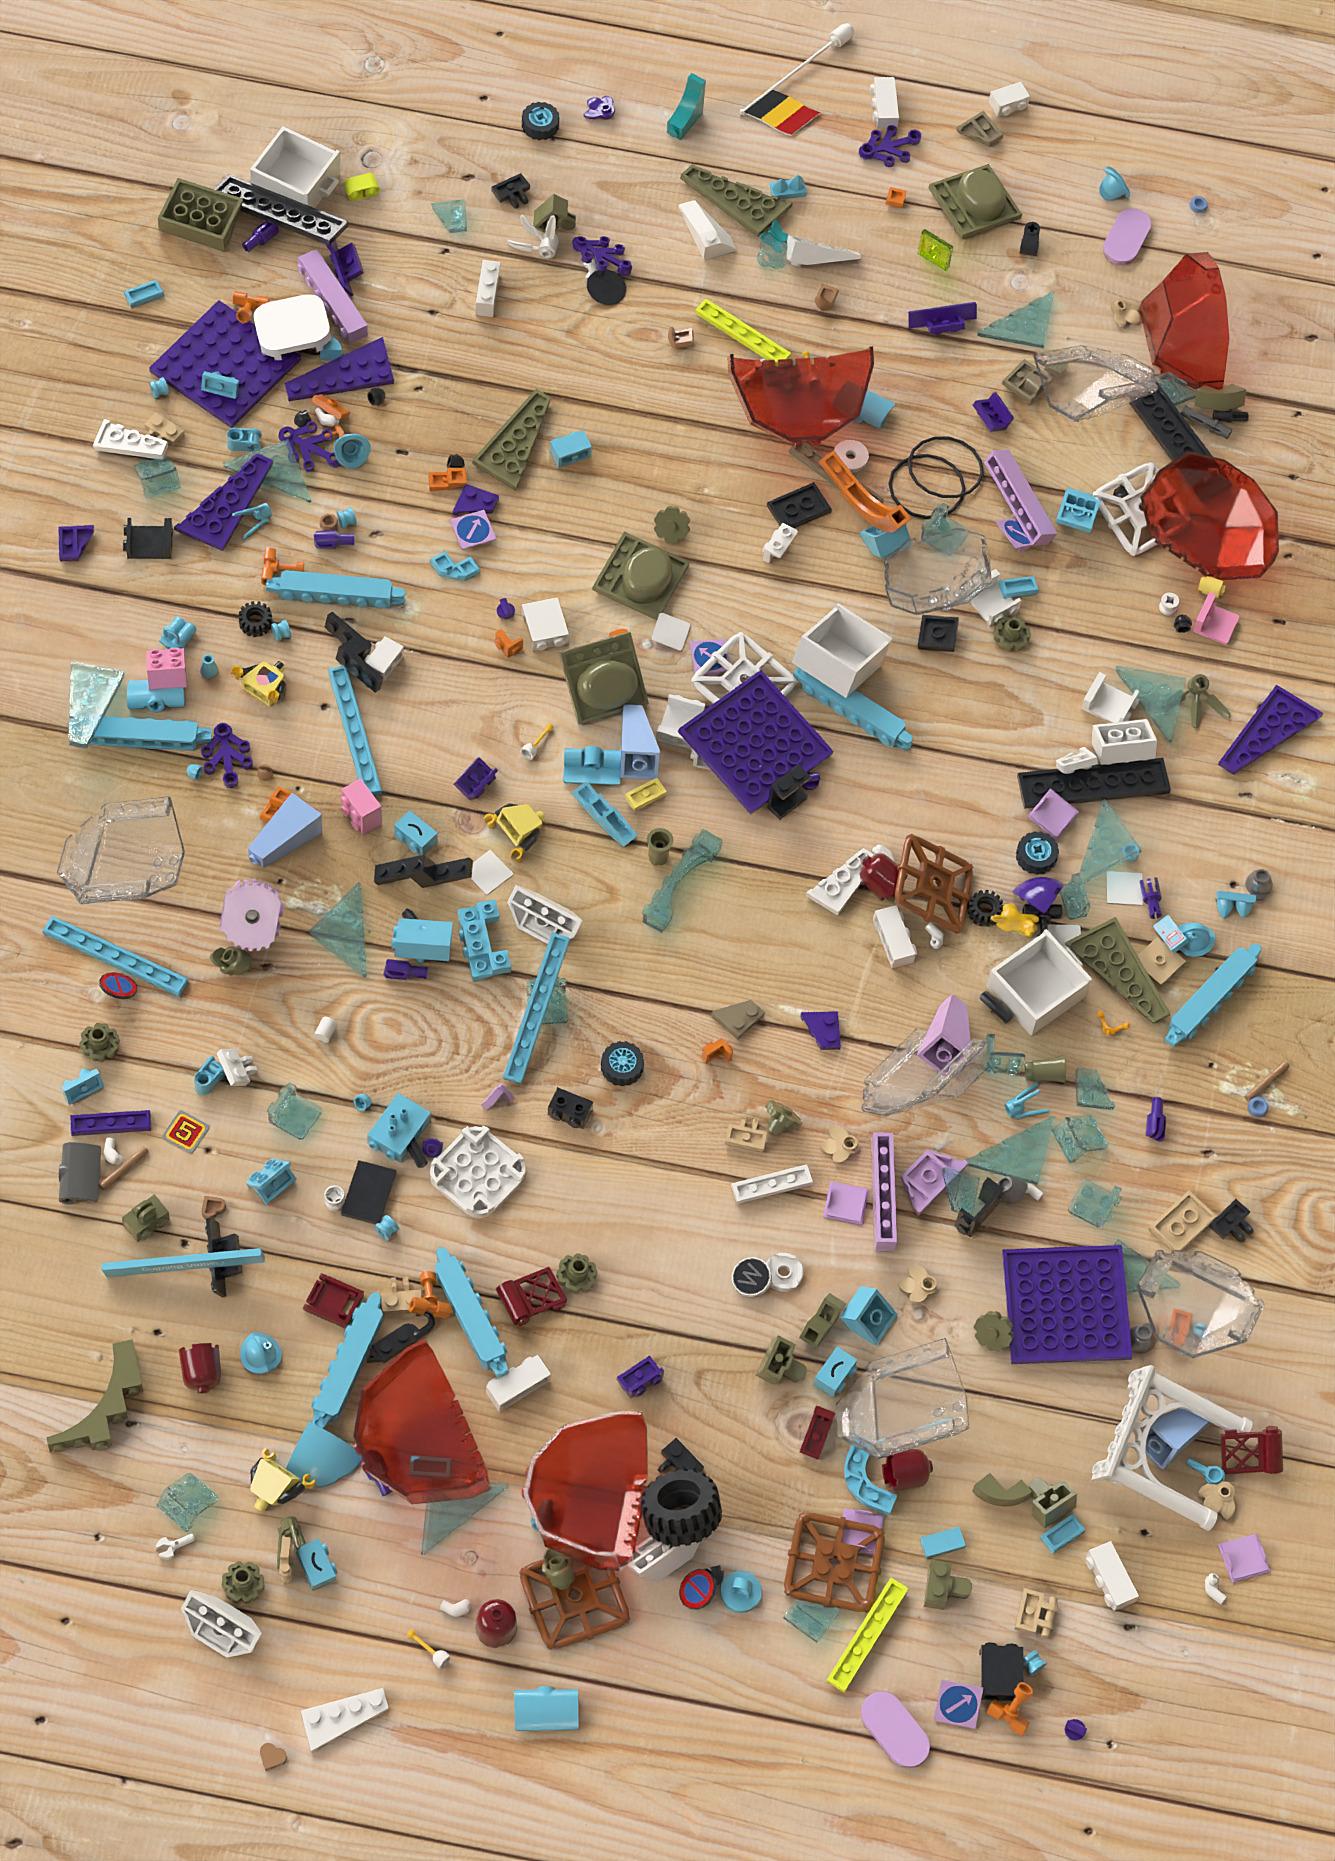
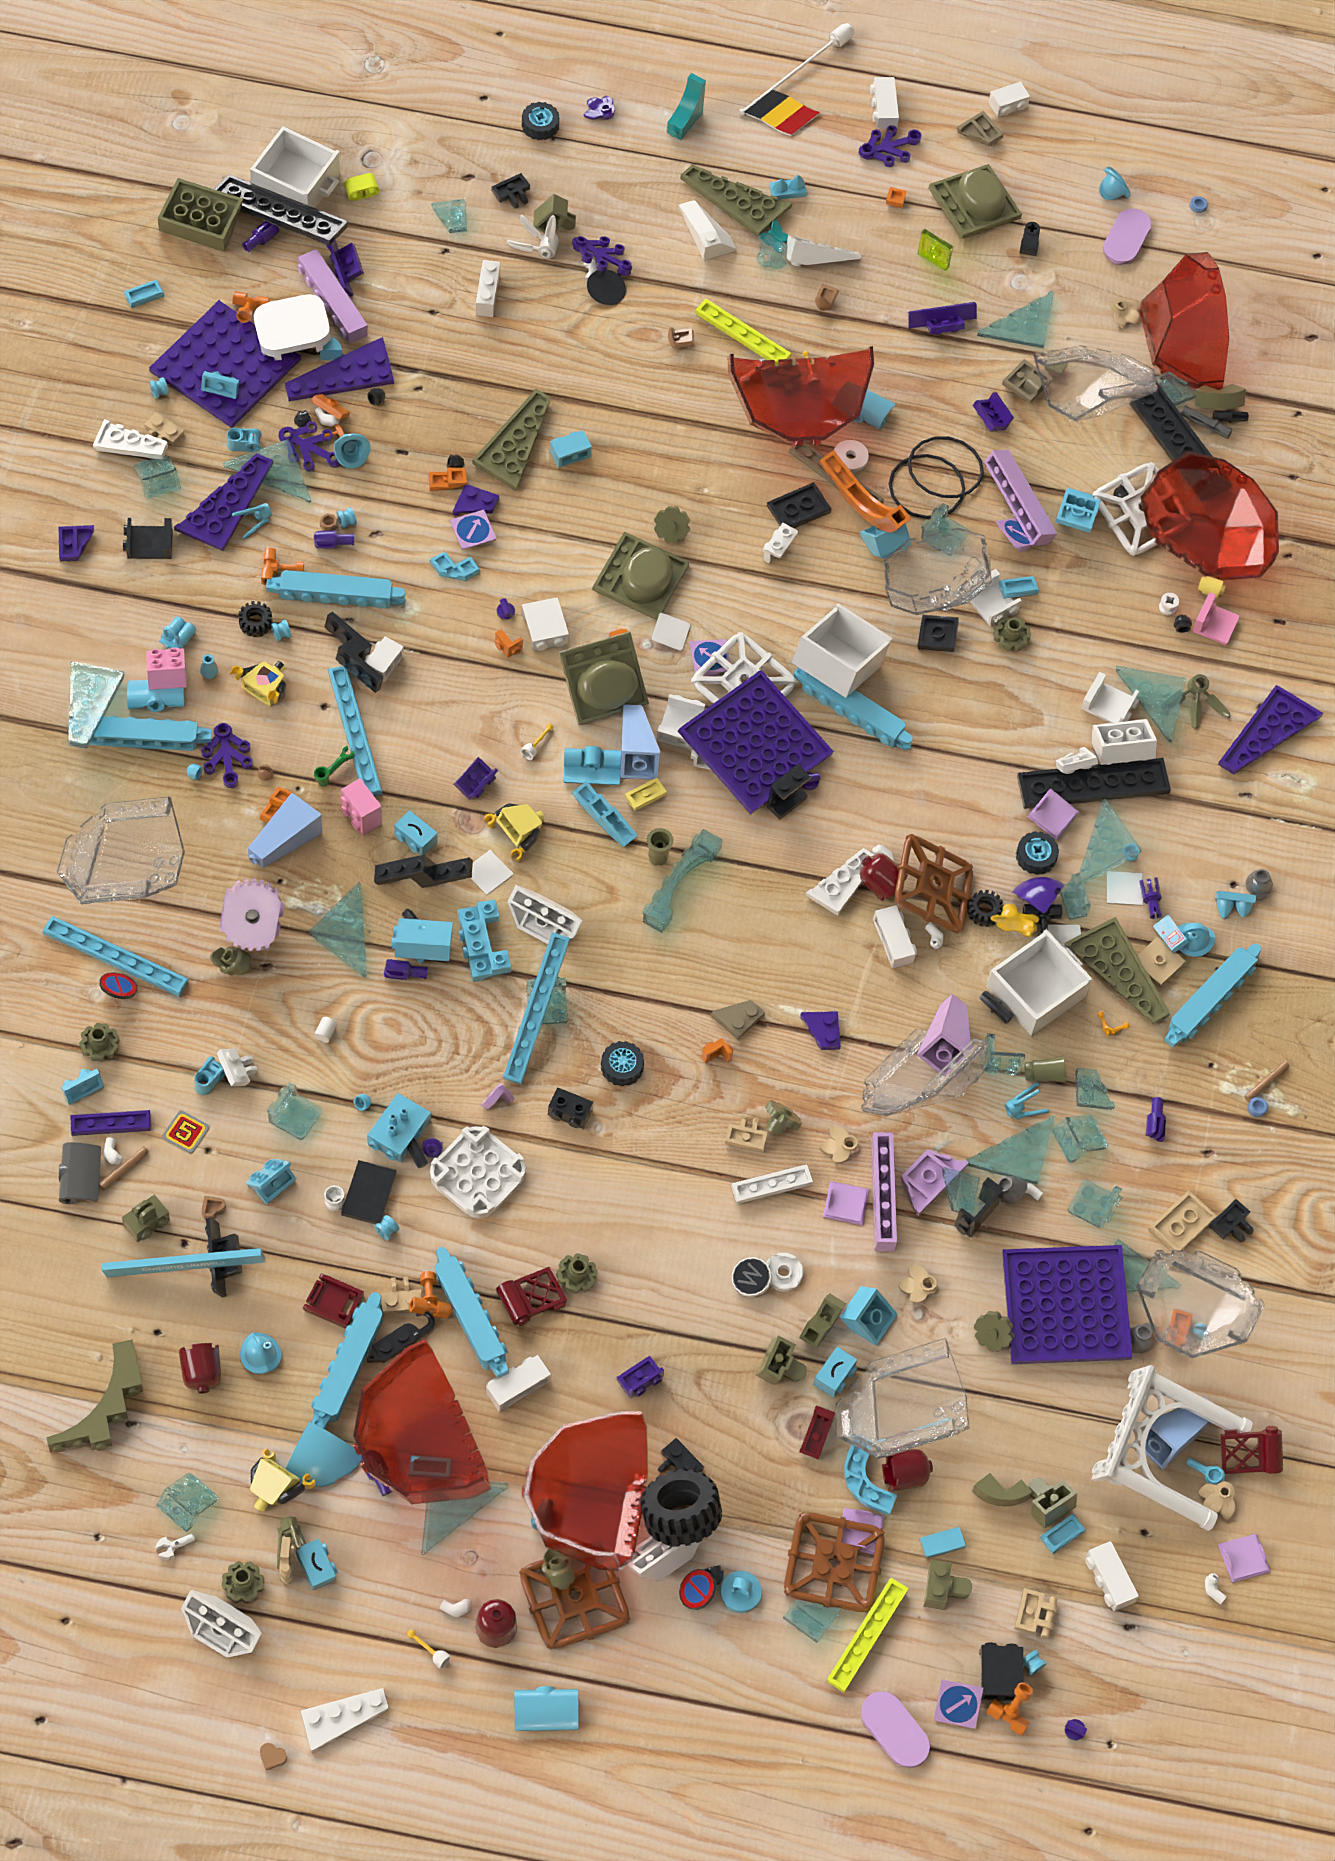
none -> green brick [314,746,355,787]

